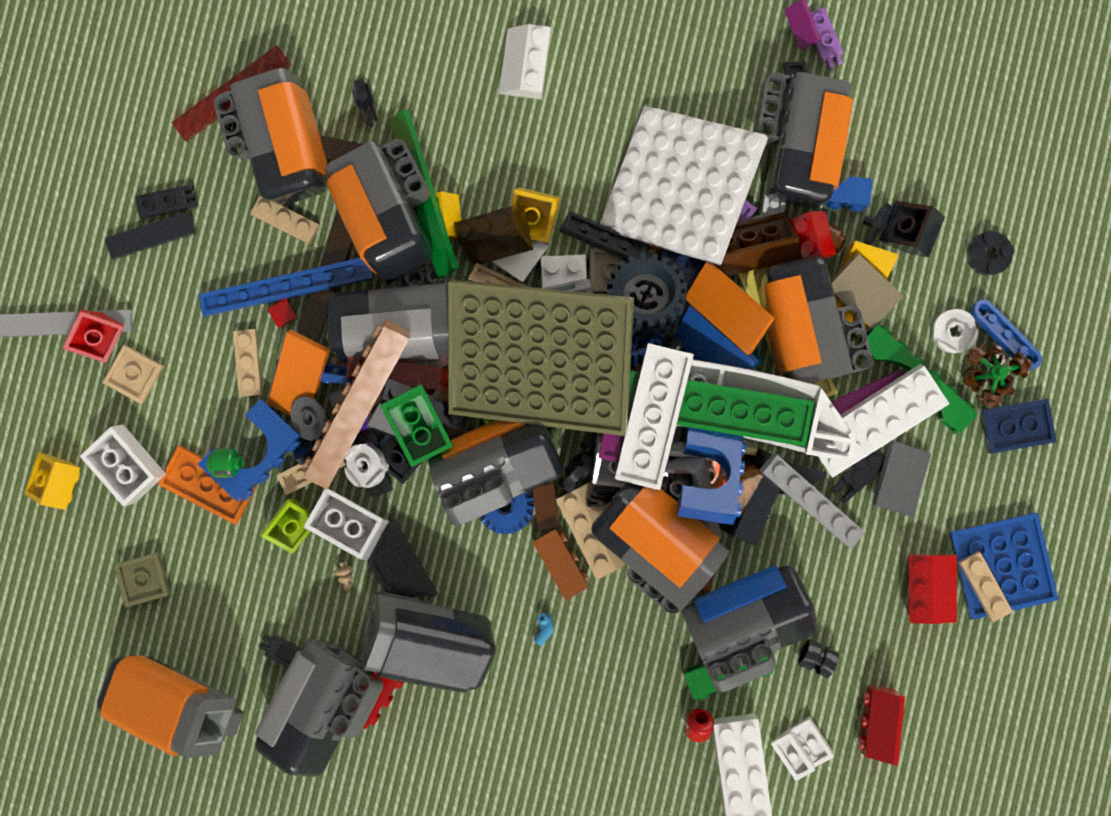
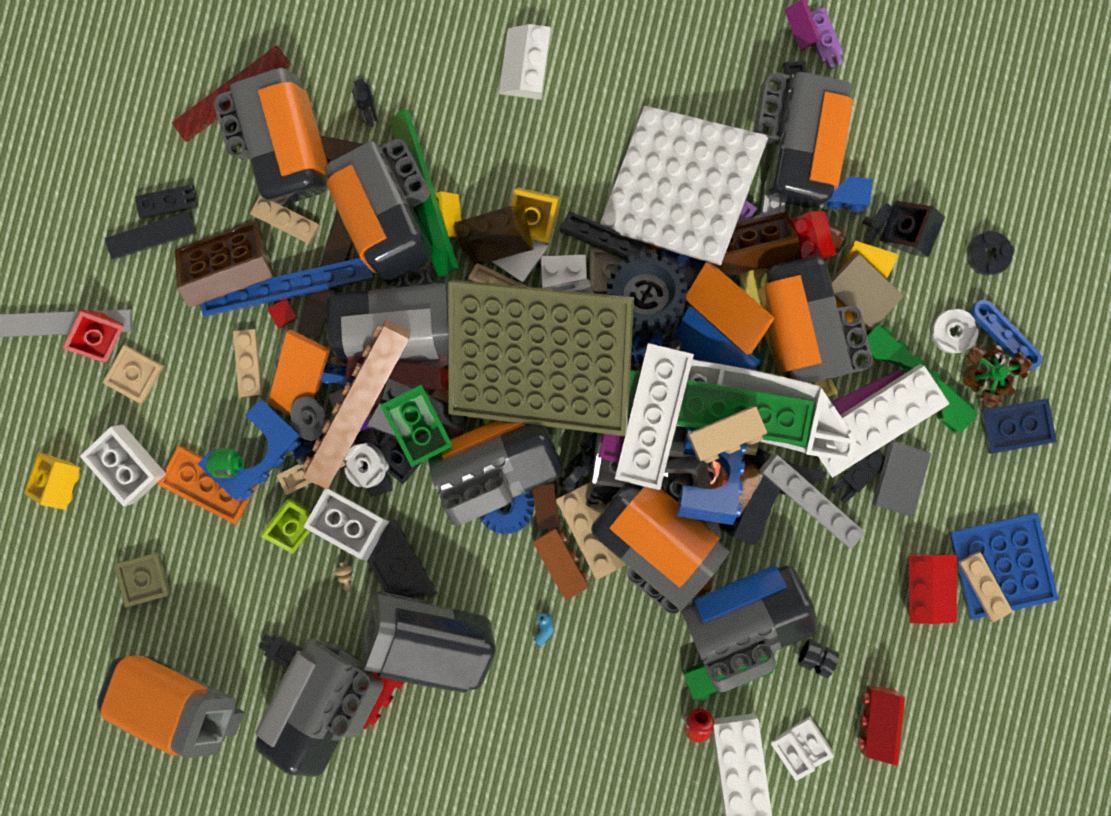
none -> reddish brown slope [175,220,273,308]
none -> tan brick [687,407,767,463]

